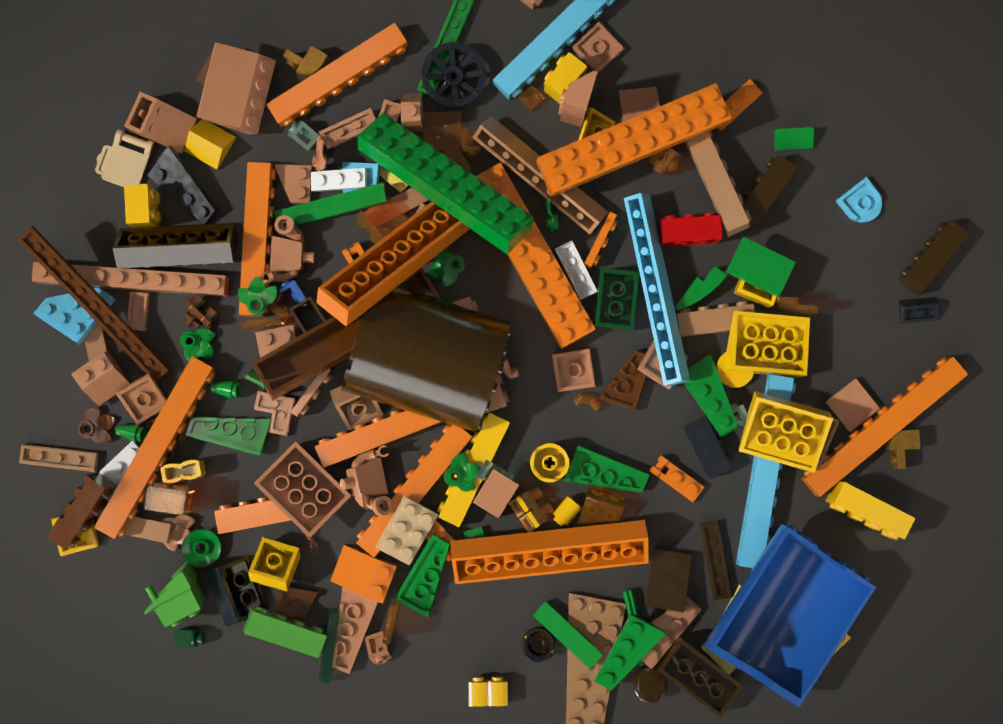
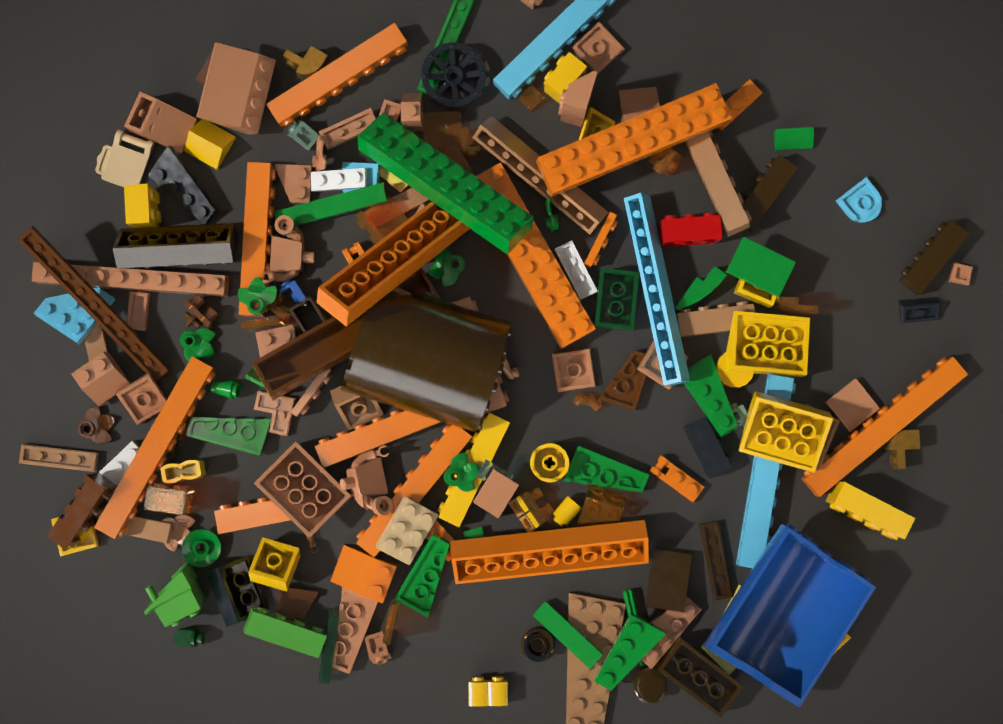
green cone [116,424,147,443] -> none
none -> nougat tile [949,263,973,286]

